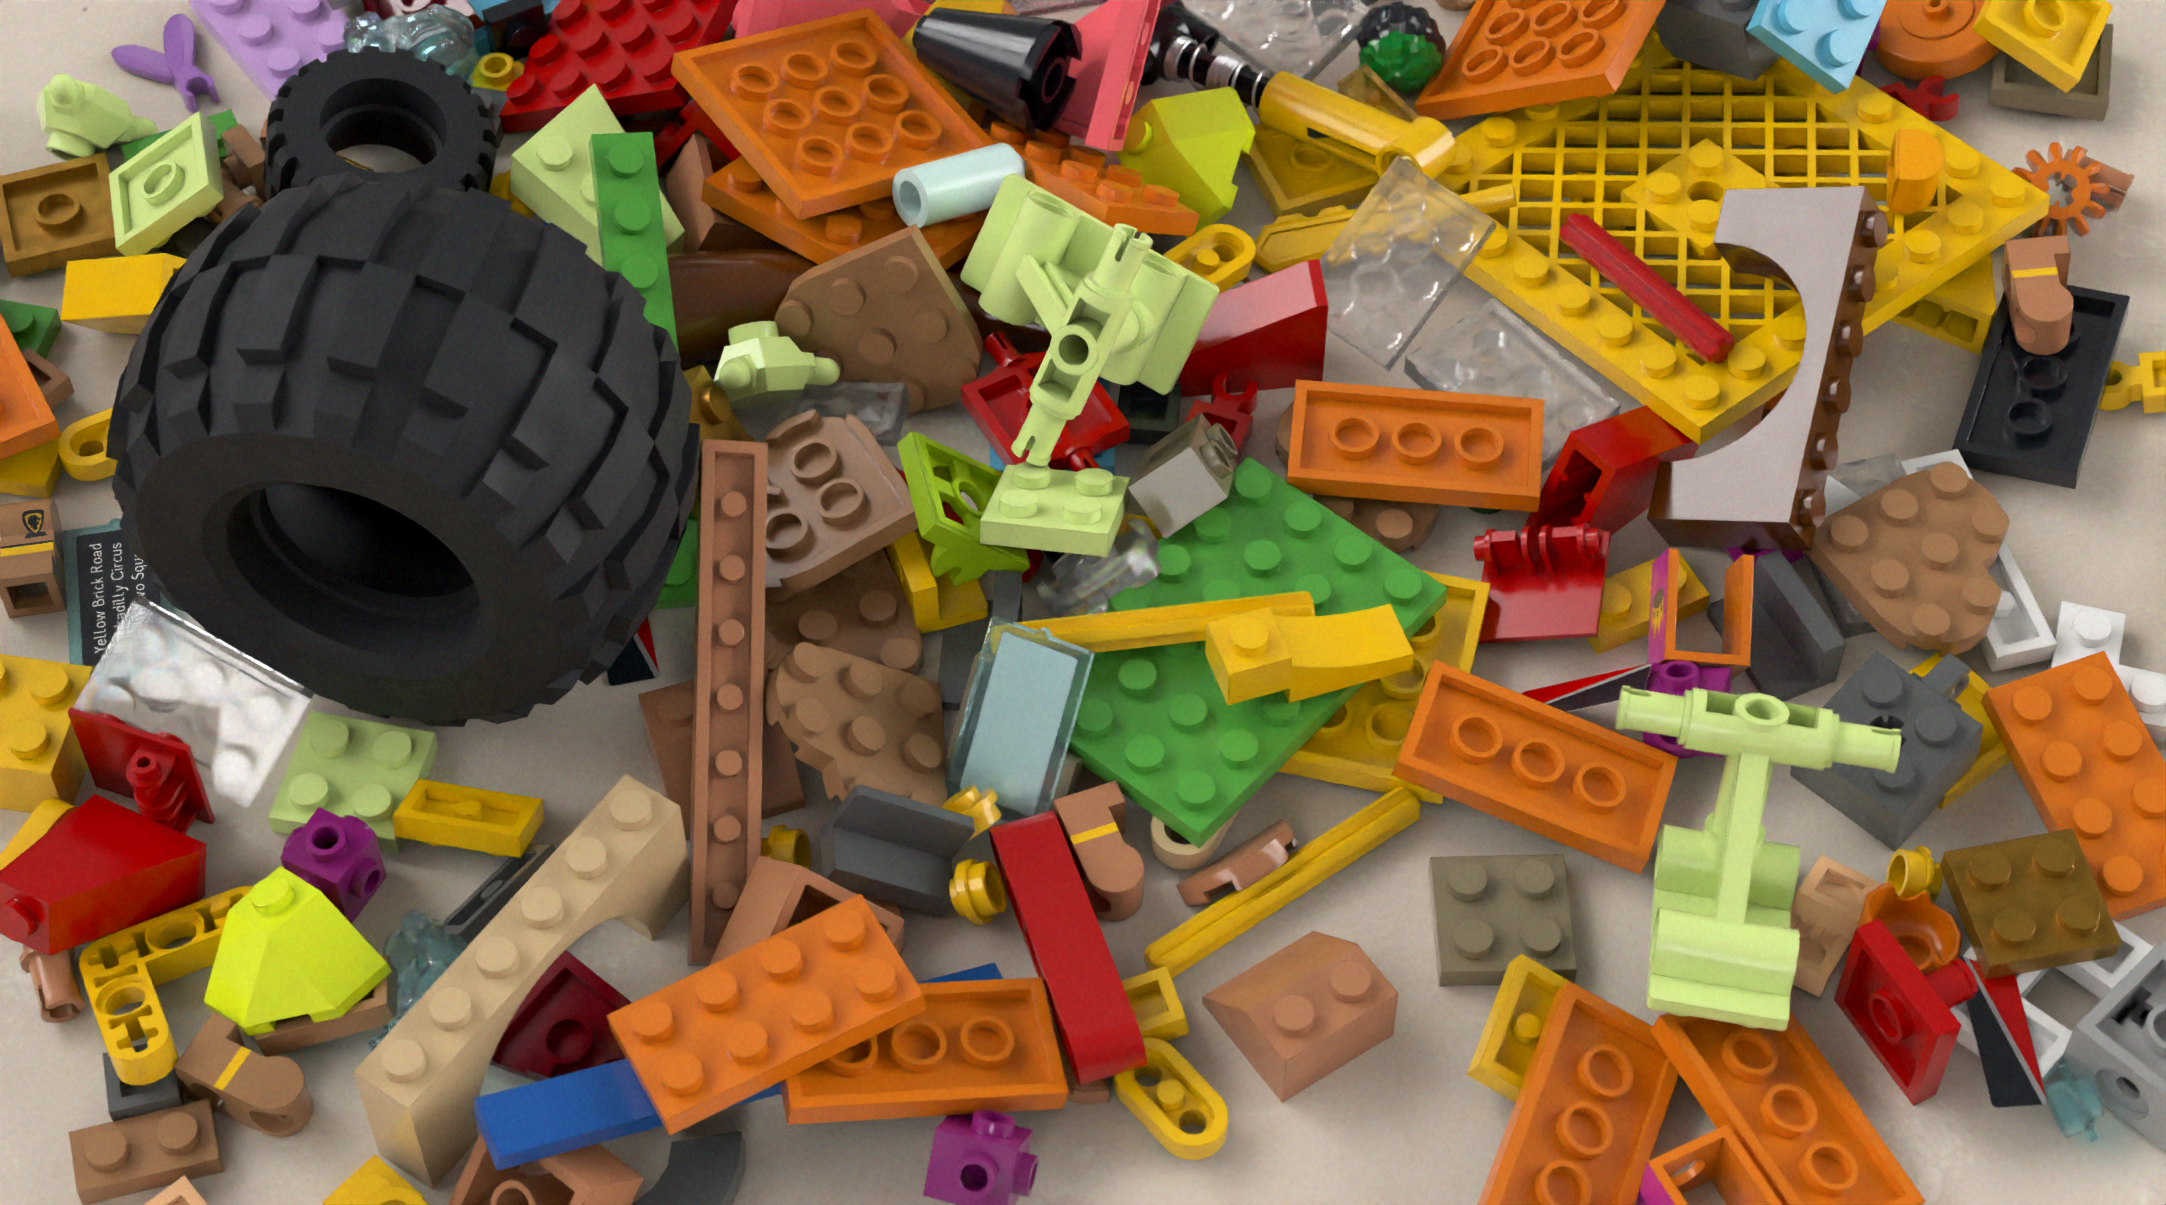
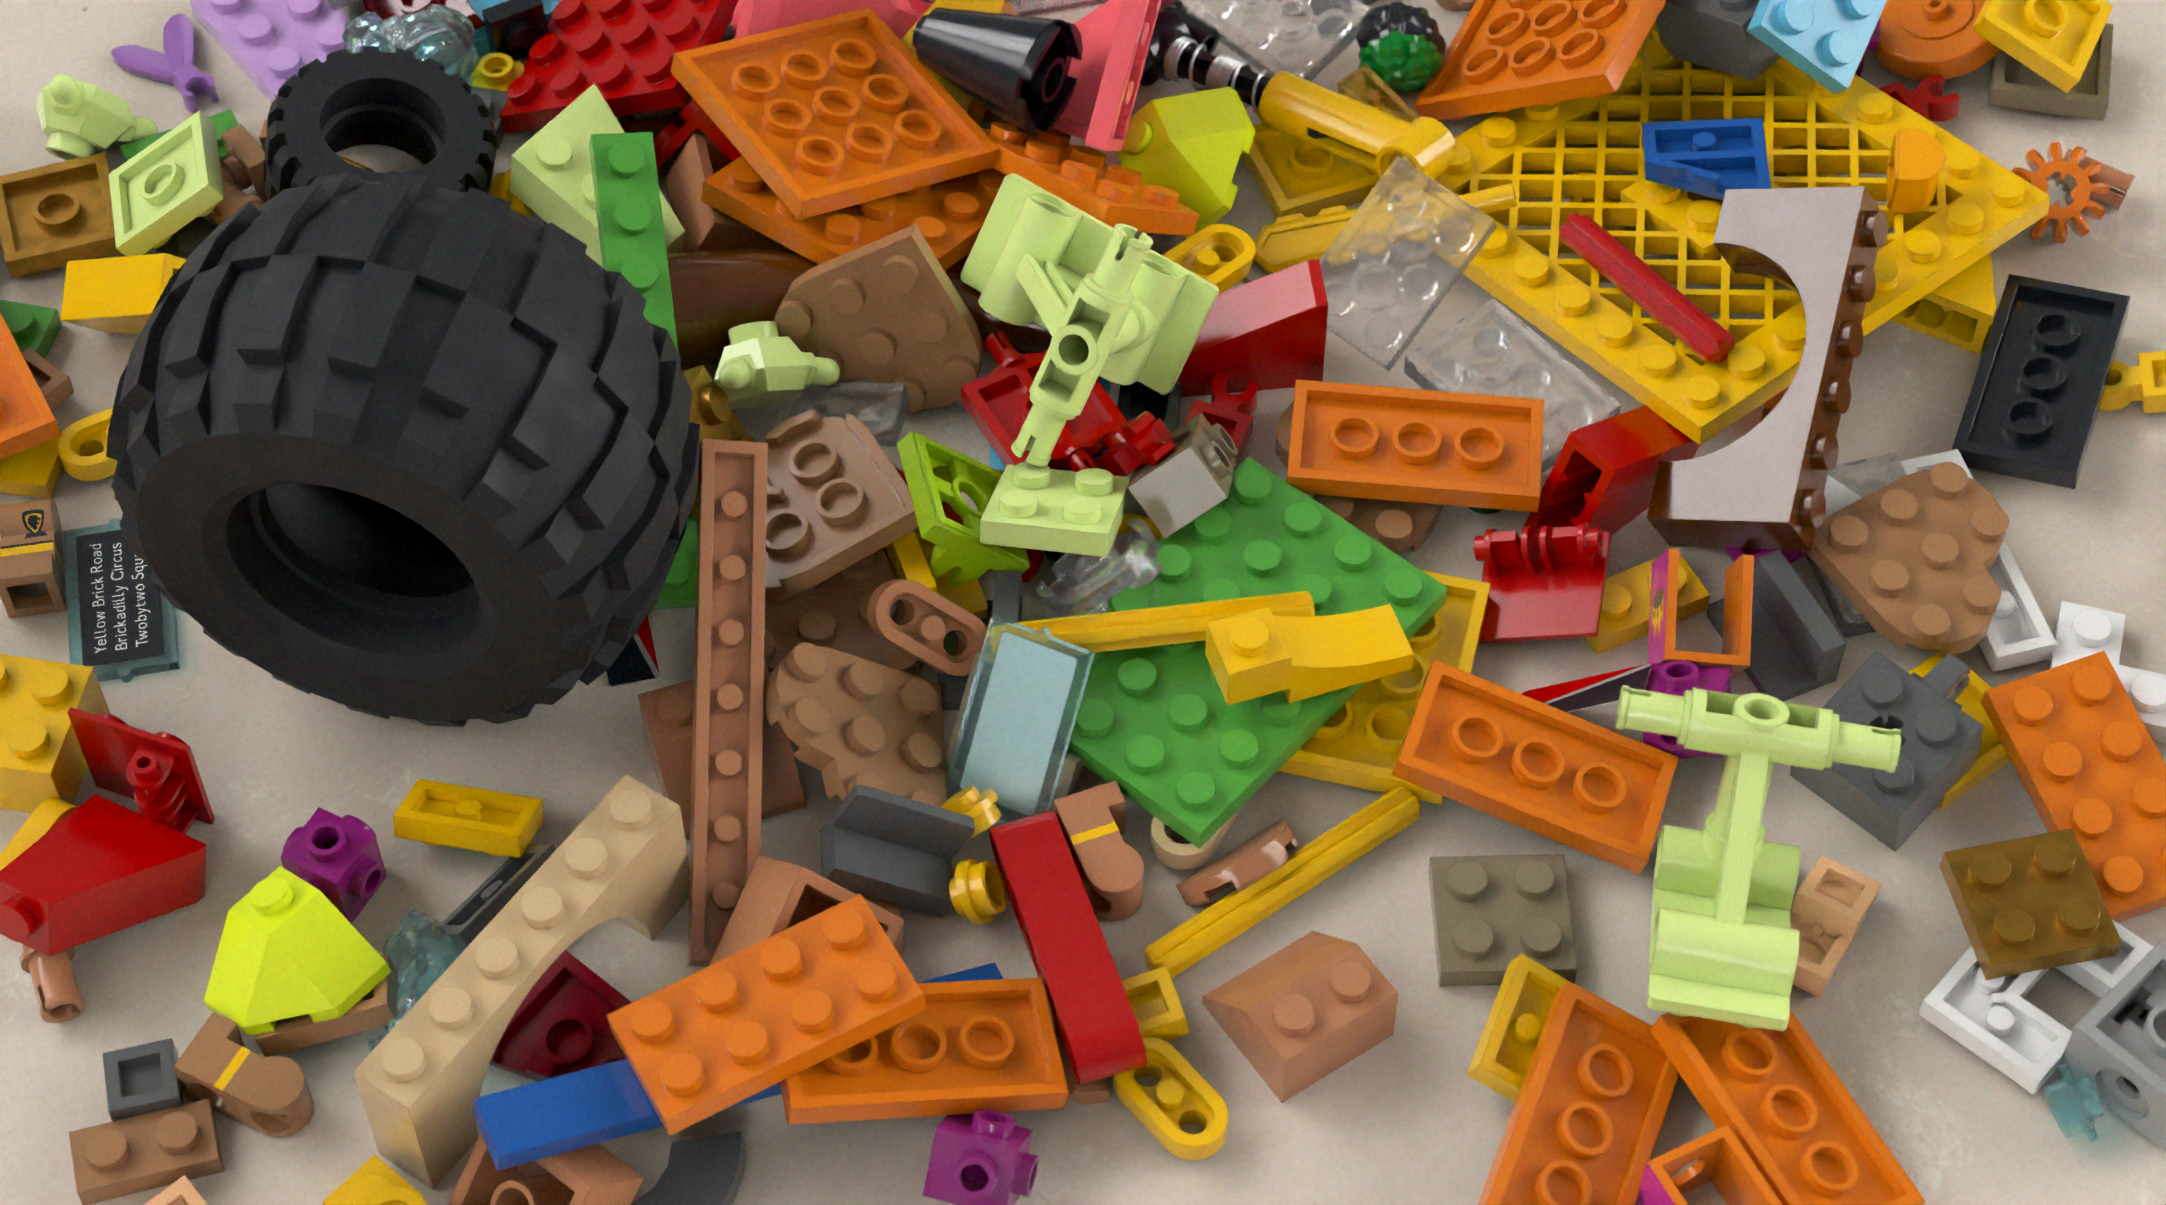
clear plate [73,595,315,809] -> none
yellow beam [79,886,254,1085] -> none
yellowish green plate [268,711,439,854] -> none
yellow plate [761,824,811,870] -> none
light aqua brick [892,143,1025,228] -> none
red tile [1834,918,1978,1106] -> none
orange hair [1857,882,1963,975] -> none
yellow plate [1885,845,1943,902] -> none
sticker [1959,956,2047,1108] -> none
nougat leg [2001,235,2073,355] -> none
none -> nougat plate [867,579,990,676]
none -> red plate [1095,411,1175,477]
none -> blue wing [1642,118,1771,201]

